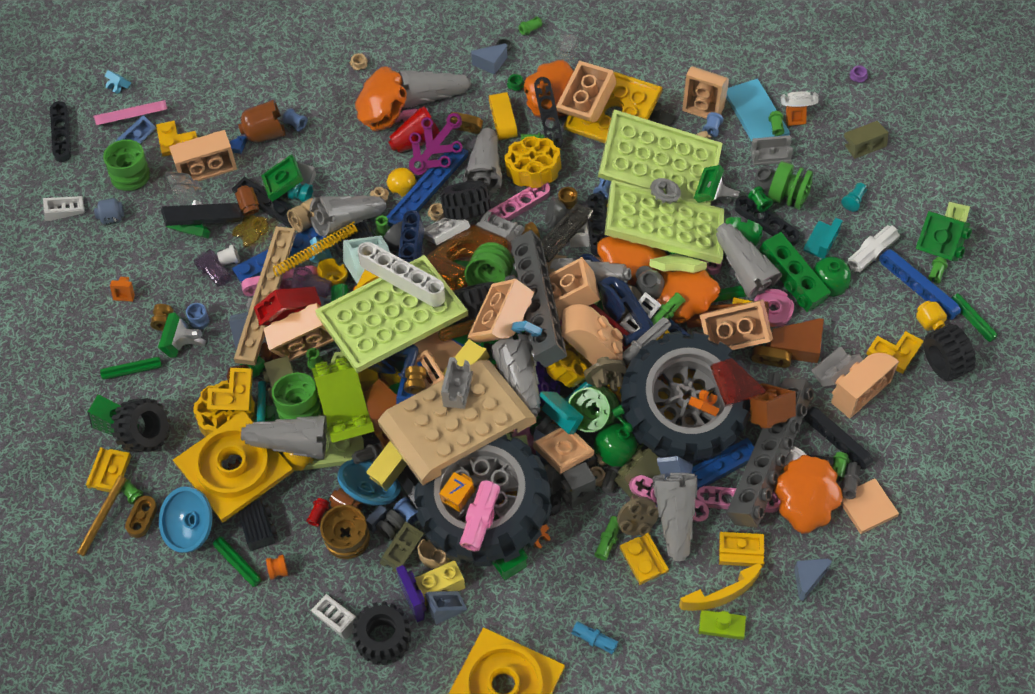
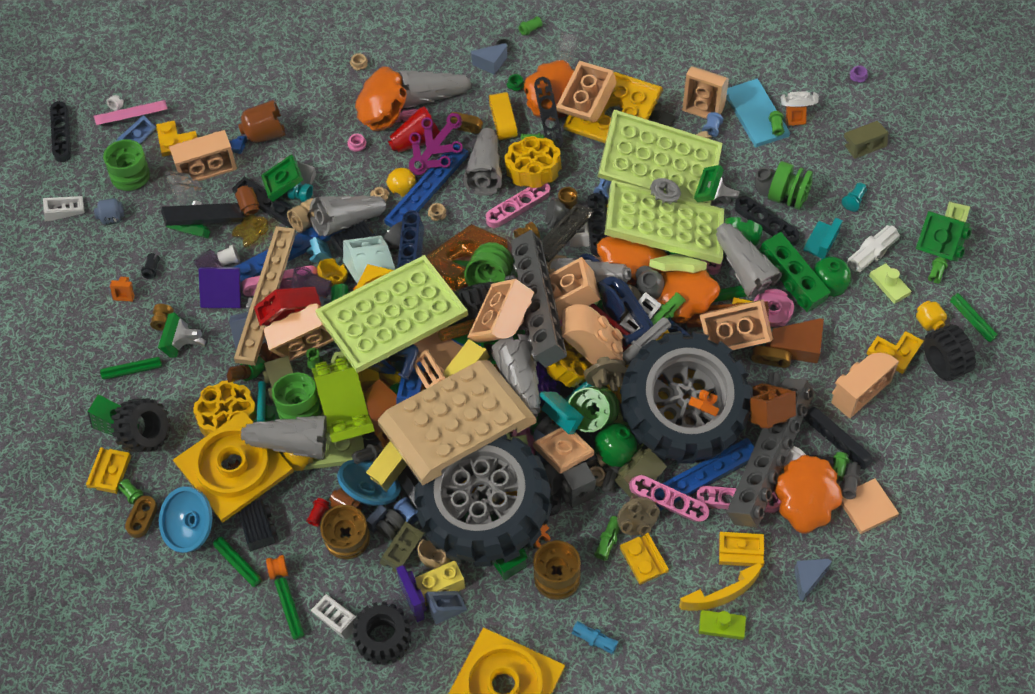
pearl gold bar [76,476,127,557] -> none
medium azure tile [105,70,131,94] -> none
medium blue wheel [186,303,209,330] -> none
yellow plate [207,368,253,411] -> none
yellow piece [273,222,358,277] -> none
medium blue bush [282,108,307,132] -> none
white beam [358,242,445,307] -> none
bright green pin [375,215,390,238] -> none
pearl gold wheel [404,366,427,394] -> none
white tile [423,217,470,245] -> none
black tyre [439,181,492,220] -> none
light orange brick [439,472,475,512] -> none
light grey hinge [441,357,473,409] -> none
bright pink piece [460,480,500,552] -> none
light grey hinge [476,211,525,246] -> none
dark azure tile [511,321,542,336] -> none
green piece [612,405,634,433] -> none
light grey cone [653,473,697,561] -> none
sand blue slope [657,456,693,479] -> none
clear red wing [710,358,766,407] -> none
green bush [748,186,773,212] -> none
light grey hinge [750,135,793,166] -> none
light grey bracket [812,347,863,387] -> none
blue beam [879,249,961,320] -> none
none -> white hinge [107,95,123,111]
none -> black pin [141,253,160,279]
none -> dark purple tile [198,267,241,308]
none -> green axle [275,577,304,640]
none -> bright pink plate [348,134,367,152]
none -> pearl gold wheel [533,540,581,600]
none -> yellowish green tile [869,263,911,304]

